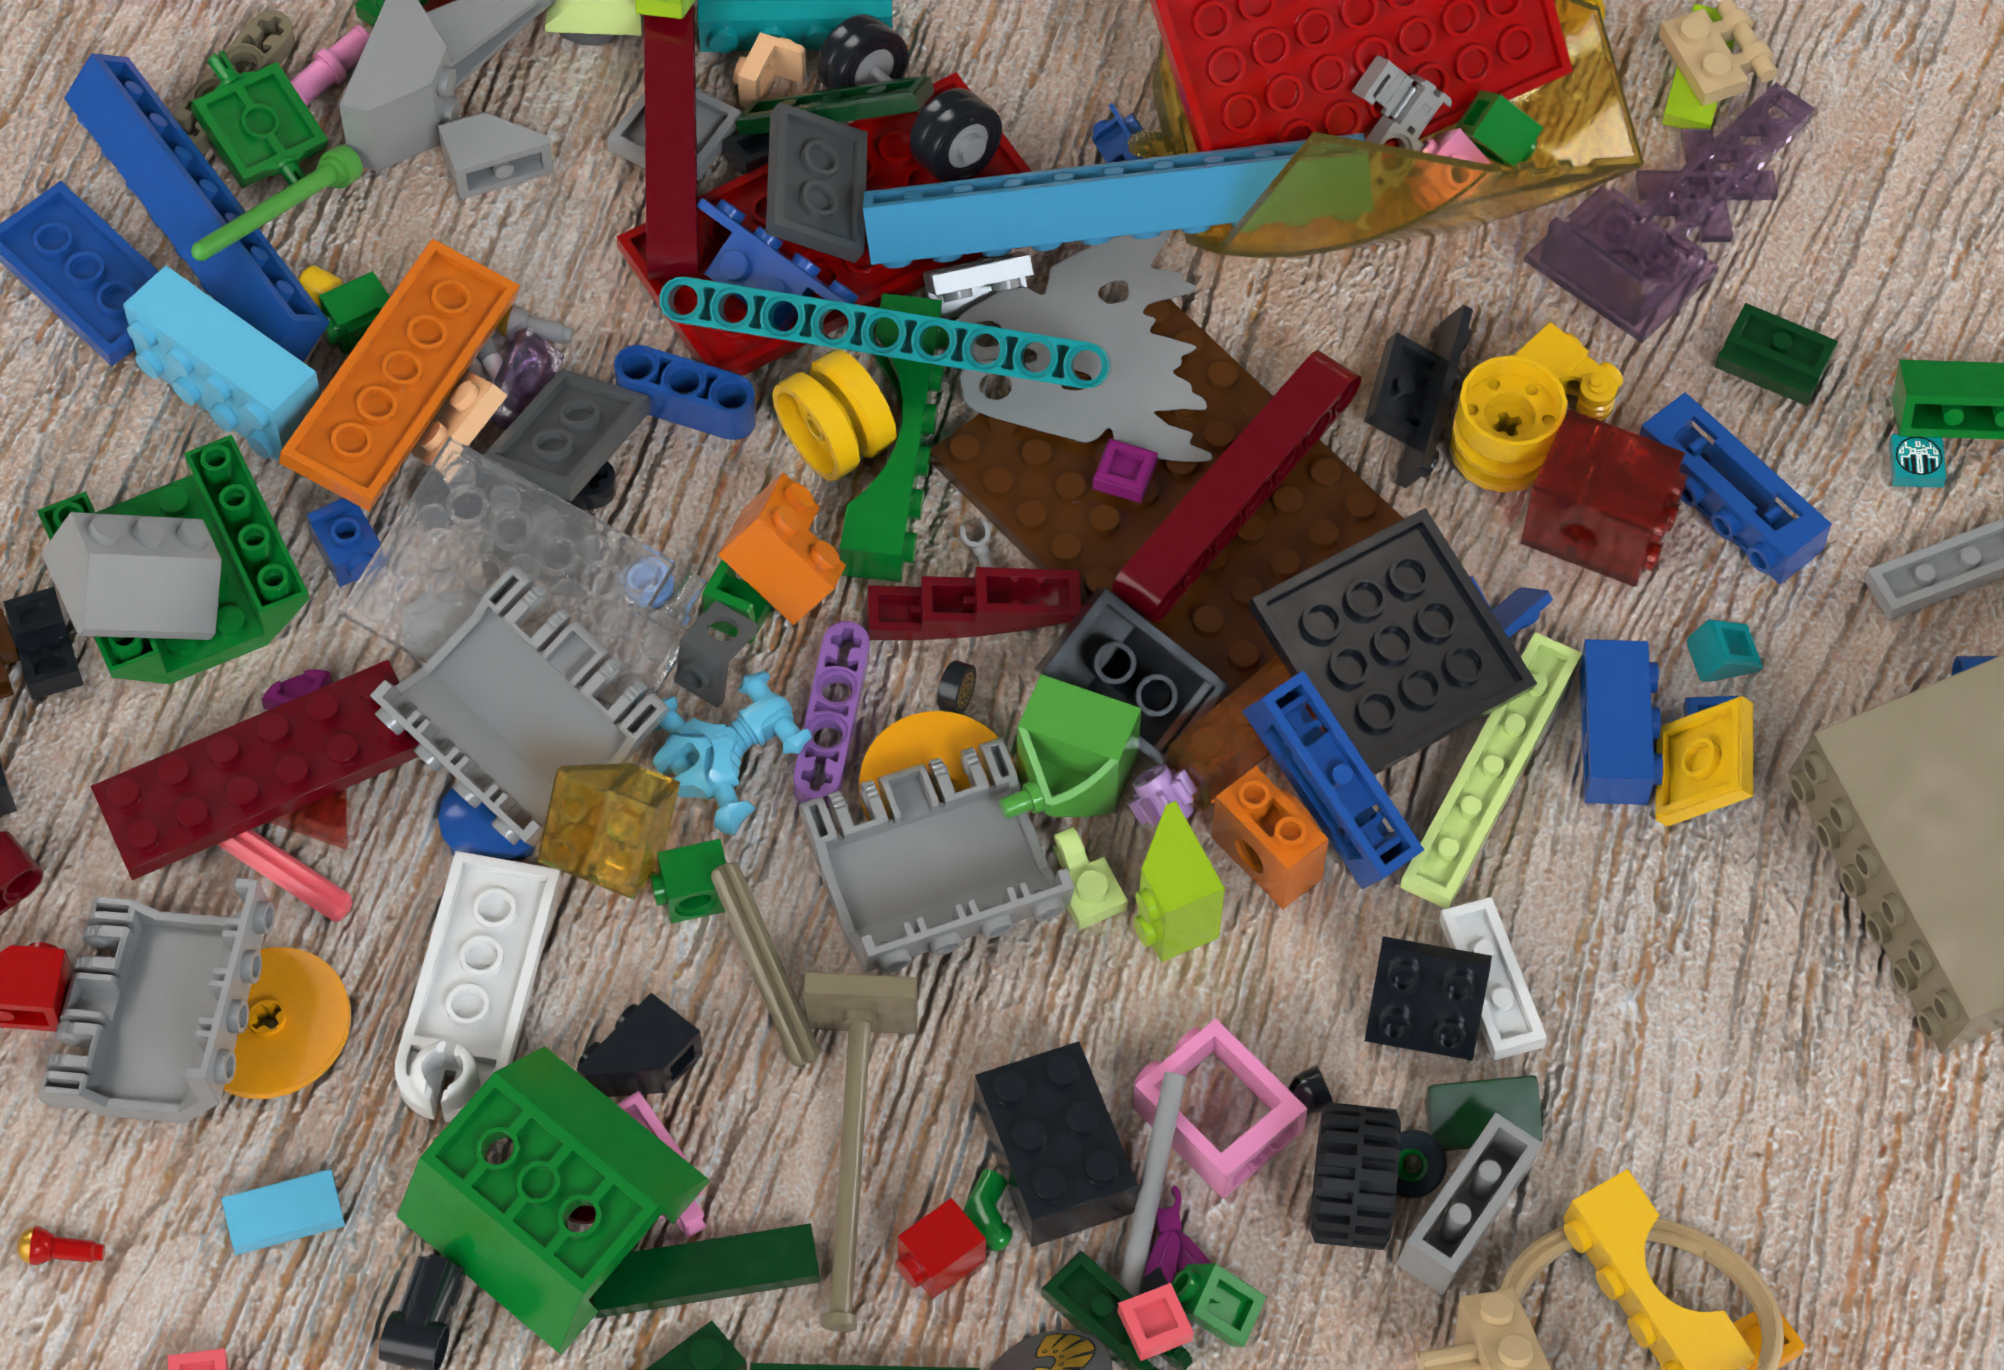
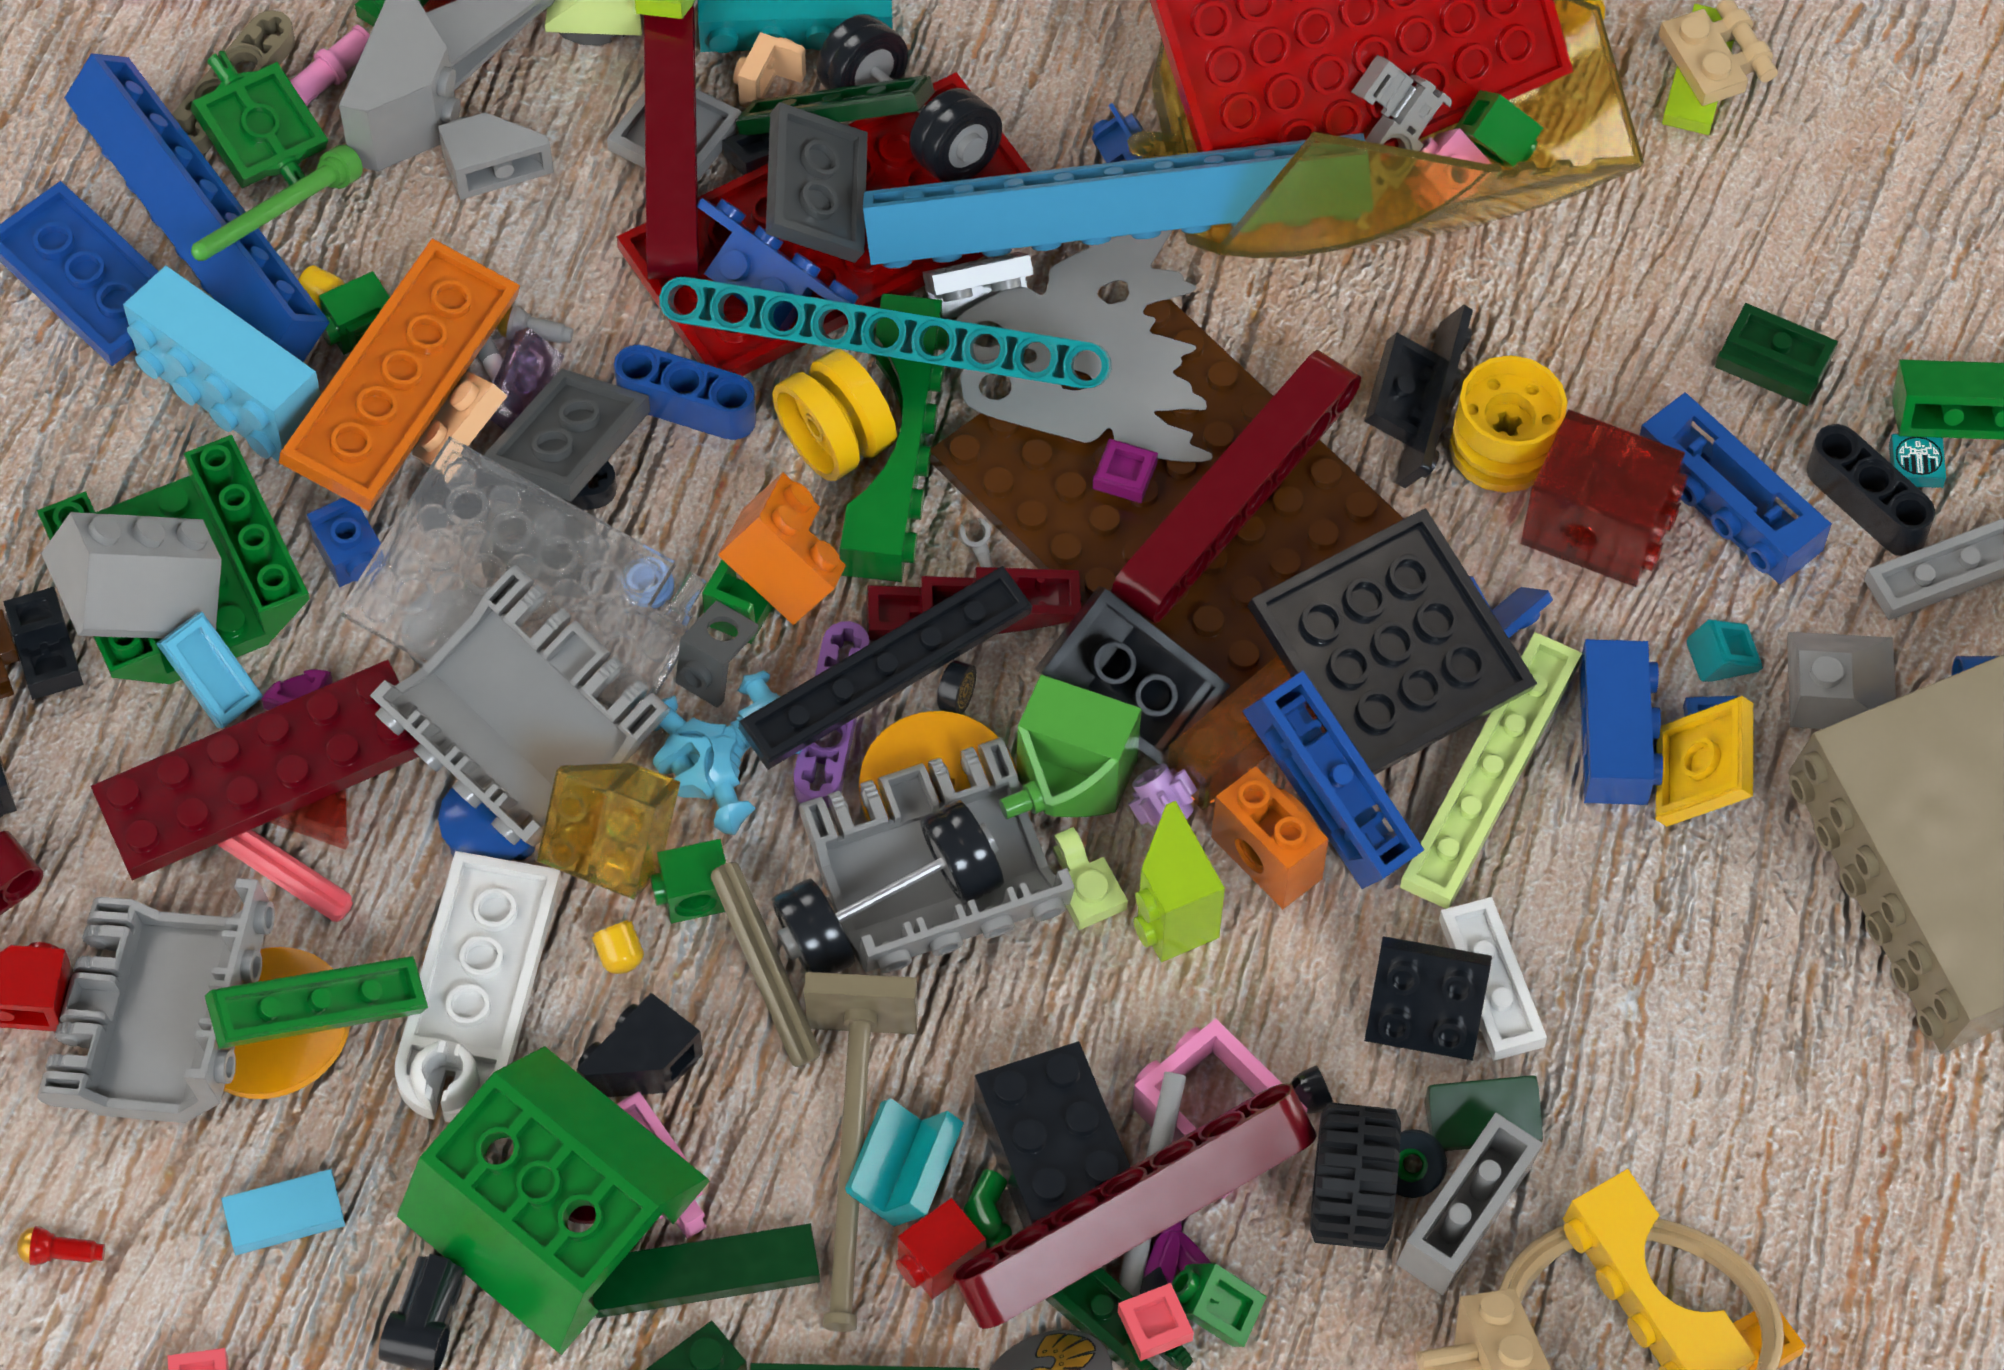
yellow brick [1513,322,1623,422] -> none
clear purple piece [1524,82,1815,344] -> none
none -> medium azure tile [156,612,263,728]
none -> green tile [204,956,428,1049]
none -> yellow piece [591,920,644,974]
none -> black tile [738,566,1033,770]
none -> black axle [772,800,1004,973]
none -> teal panel [845,1098,964,1227]
none -> beam [953,1083,1317,1329]
none -> light grey slope [1787,632,1896,729]
none -> black beam [1806,424,1935,556]

